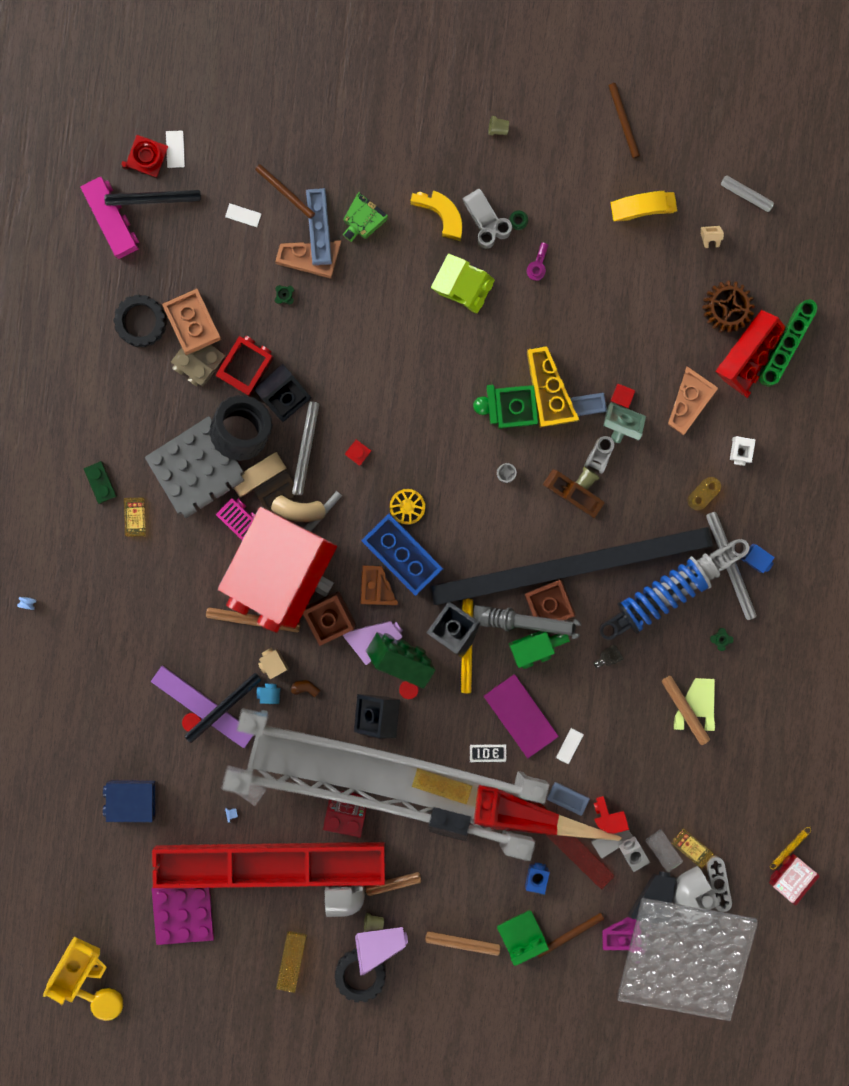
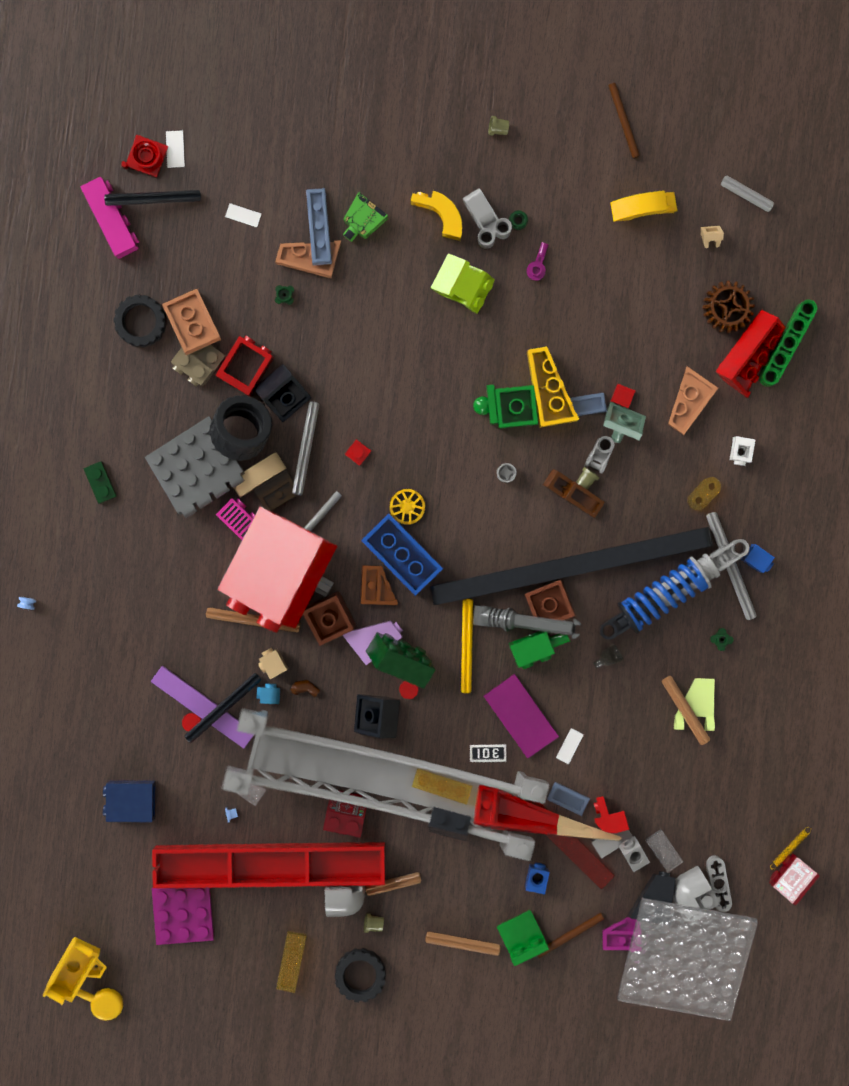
clear yellow tile [124,498,146,536] -> none
reddish brown bar [255,164,315,219] -> none
tan cylinder [271,495,325,522] -> none
lavender slope [355,927,408,975] -> none
black slope [427,602,480,658] -> none
clear yellow tile [672,828,714,868] -> none

